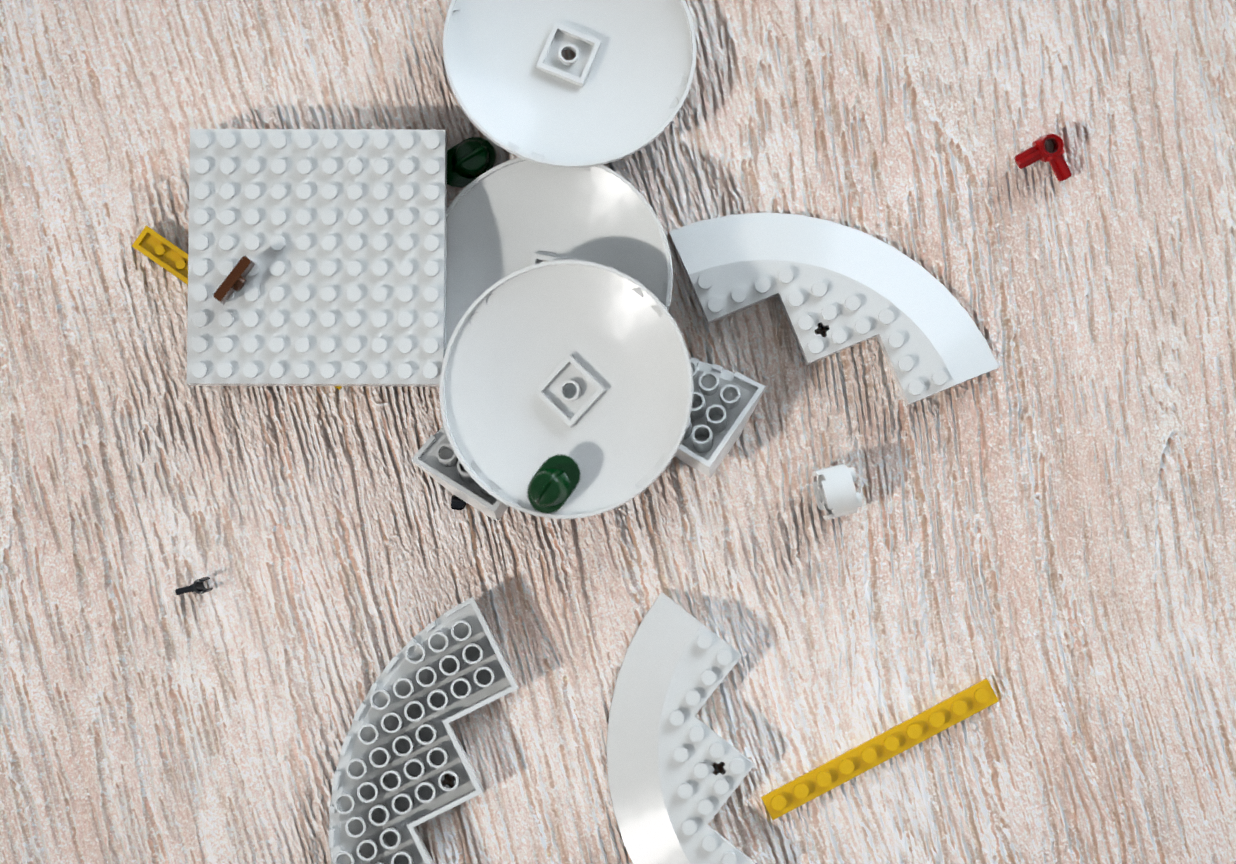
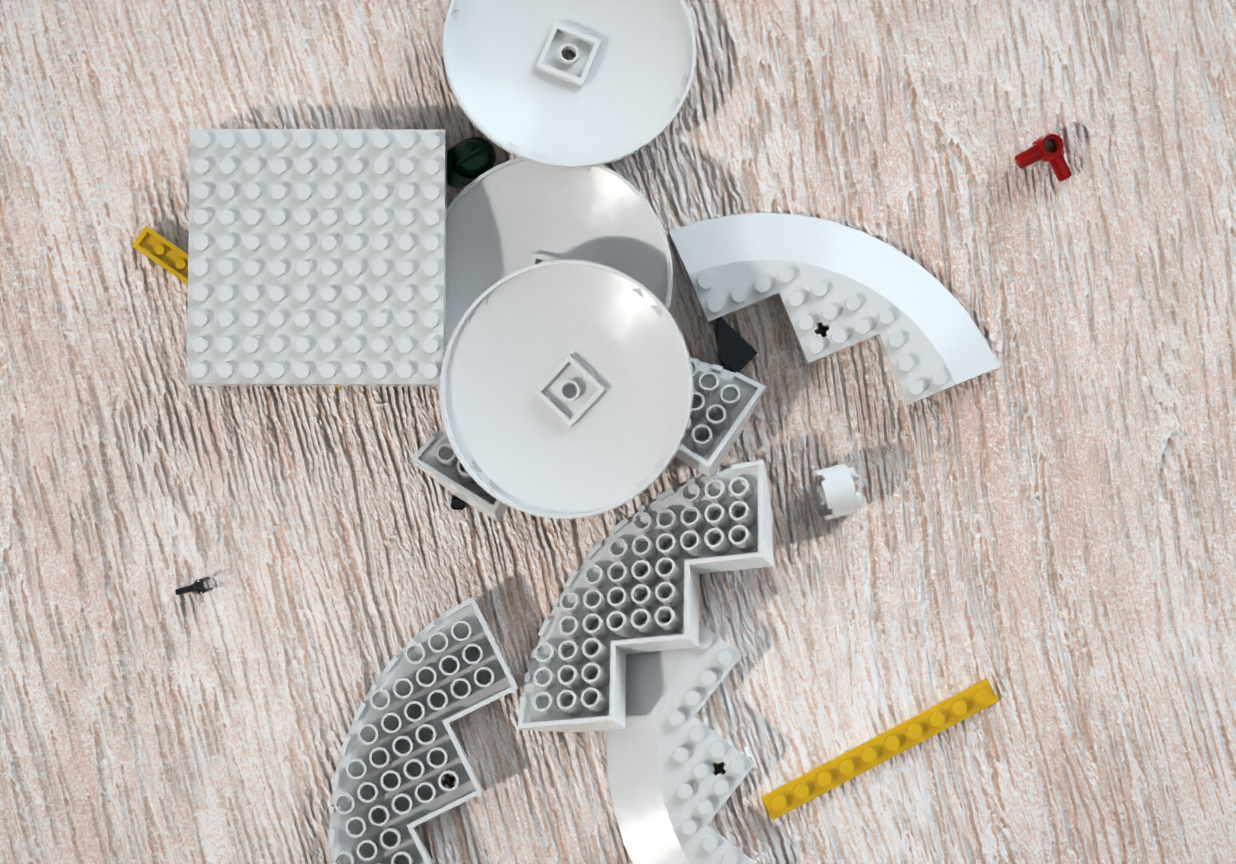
reddish brown plate [213,256,255,304] -> none
dark green piece [528,455,580,513] -> none
none -> white brick [518,459,773,733]
none -> black slope [717,318,758,373]

